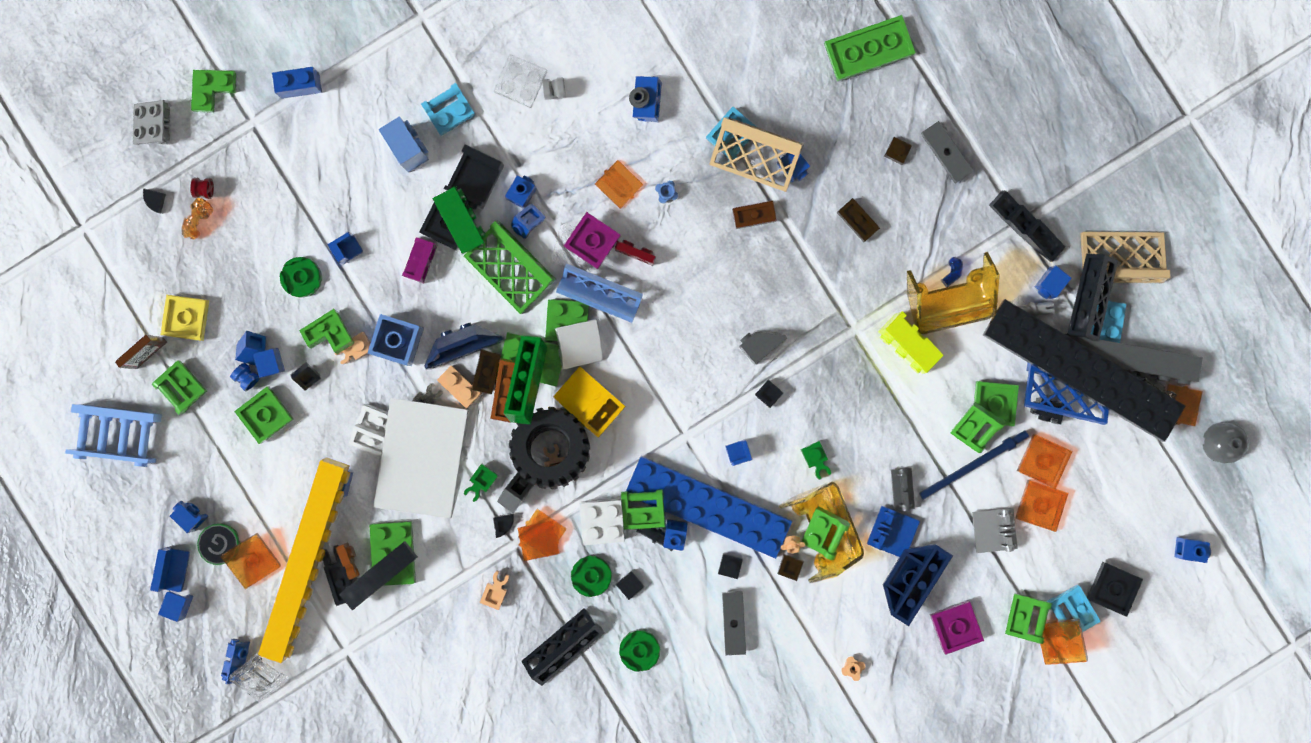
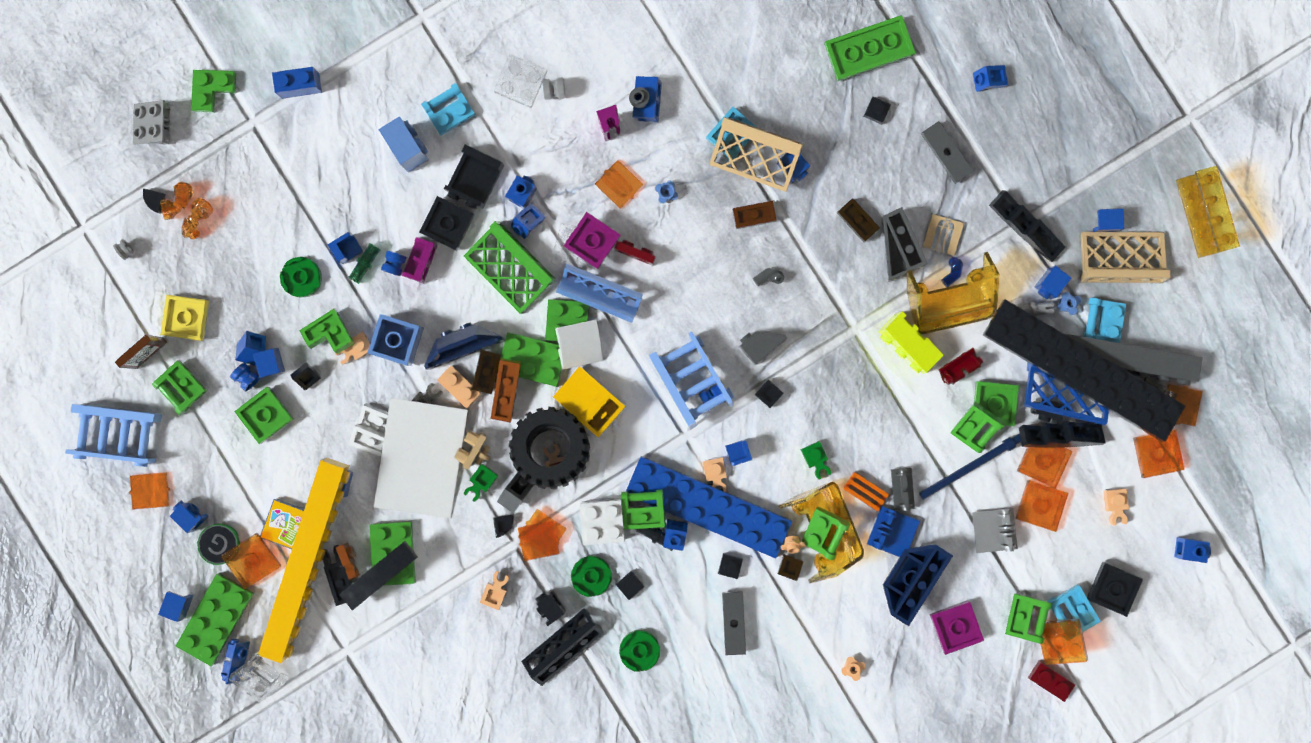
blue panel [150,547,190,592] -> none
dark red wheel [190,177,214,199] -> none
green brick [432,187,487,254] -> none
green brick [503,336,548,424] -> none
dark brown plate [884,137,912,165] -> none
black fence [1067,253,1118,342] -> none
dark grey cylinder [1203,422,1249,463] -> none
none -> light grey bush [113,239,134,260]
none -> clear orange piece [129,473,170,510]
none -> clear orange arm [160,182,193,220]
none -> bright green plate [175,573,254,666]
none -> tile [259,498,304,549]
none -> clear green pin [348,243,381,284]
none -> blue wheel [381,251,407,276]
none -> tan hips [454,431,491,470]
none -> black brick [535,591,566,626]
none -> magenta hinge [596,105,620,142]
none -> light blue fence [649,331,735,430]
none -> blue wheel [698,384,725,411]
none -> light nougat plate [702,457,727,492]
none -> dark grey arm [752,268,784,287]
none -> orange tile [843,472,889,512]
none -> black plate [863,96,891,125]
none -> dark grey wedge [882,207,928,282]
none -> piece [921,213,964,257]
none -> dark red hinge [938,348,983,385]
none -> blue bracket [973,65,1008,92]
none -> black slope [1018,422,1106,448]
none -> dark red plate [1028,661,1075,702]
none -> medium blue plate [1057,292,1081,315]
none -> blue panel [1093,209,1124,232]
none -> light nougat plate [1103,488,1129,525]
none -> clear orange plate [1133,429,1185,478]
none -> clear yellow fence [1176,166,1240,258]

